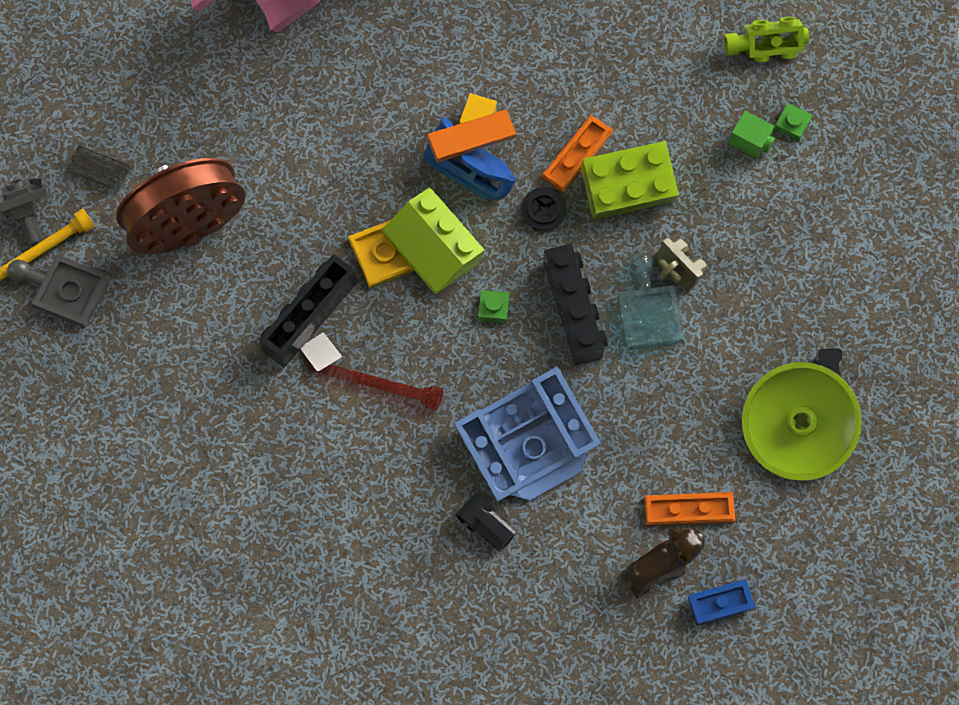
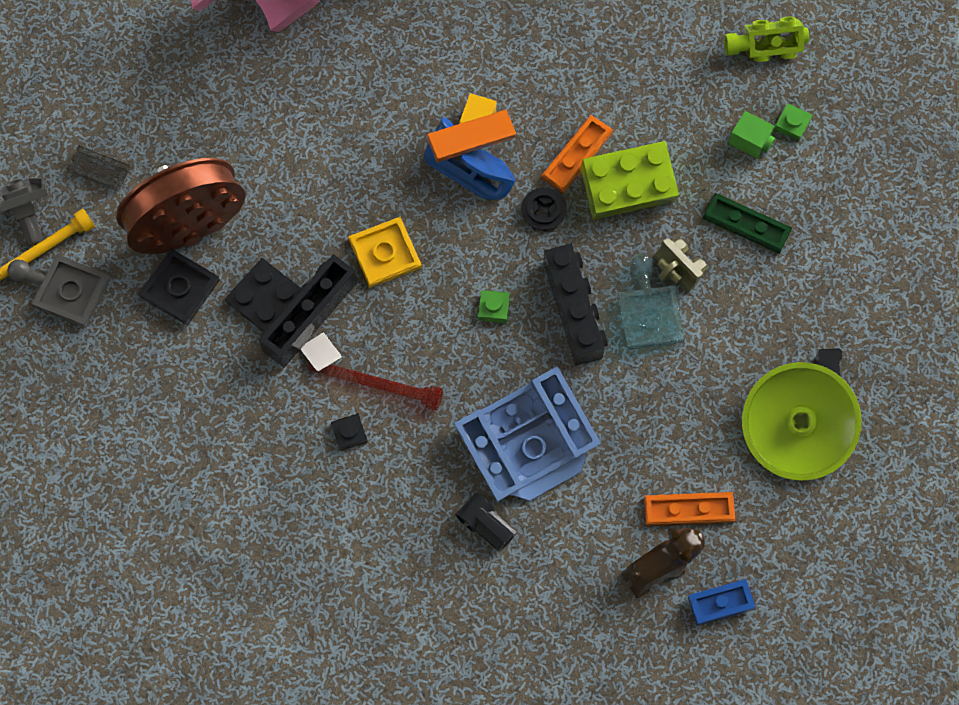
lime slope [381,187,485,295] -> none
none -> black plate [139,248,220,326]
none -> black plate [224,258,301,331]
none -> black plate [331,413,368,451]
none -> dark green tile [703,193,792,254]

